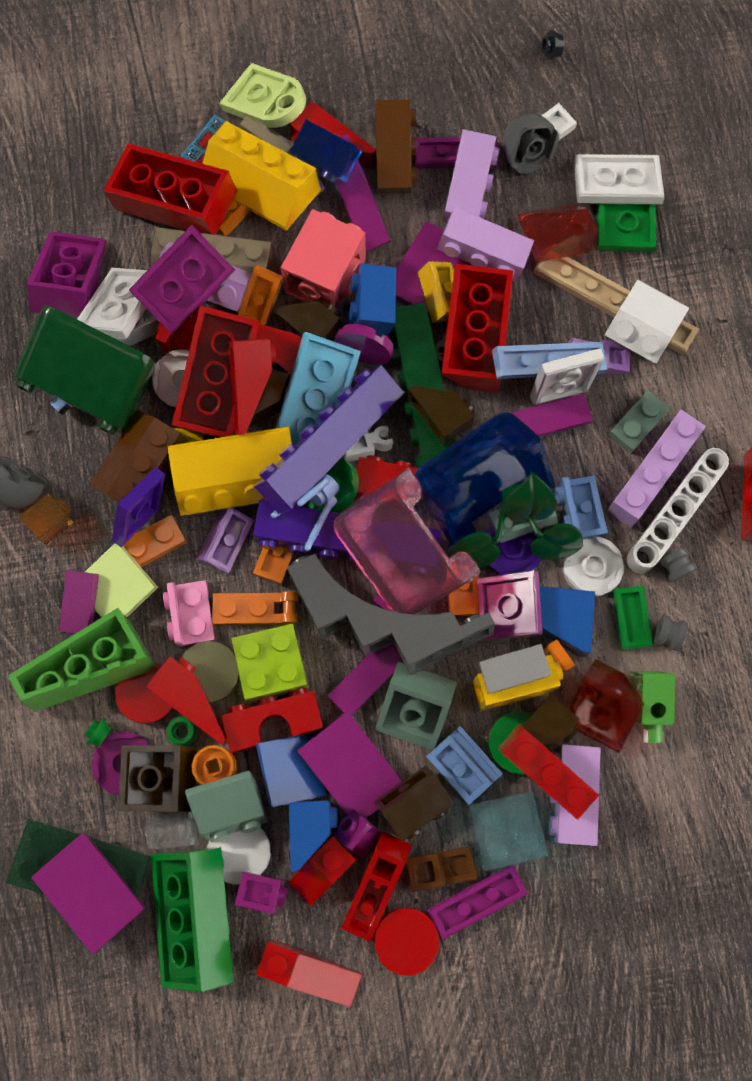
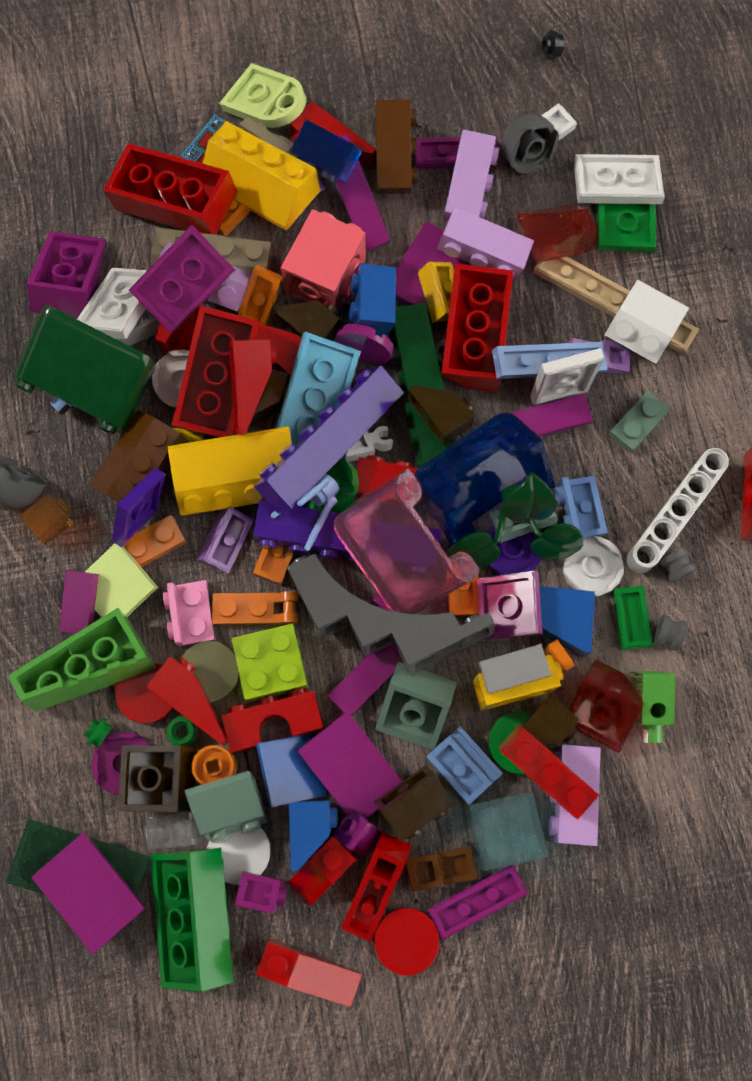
lavender brick [607,409,706,528] -> none

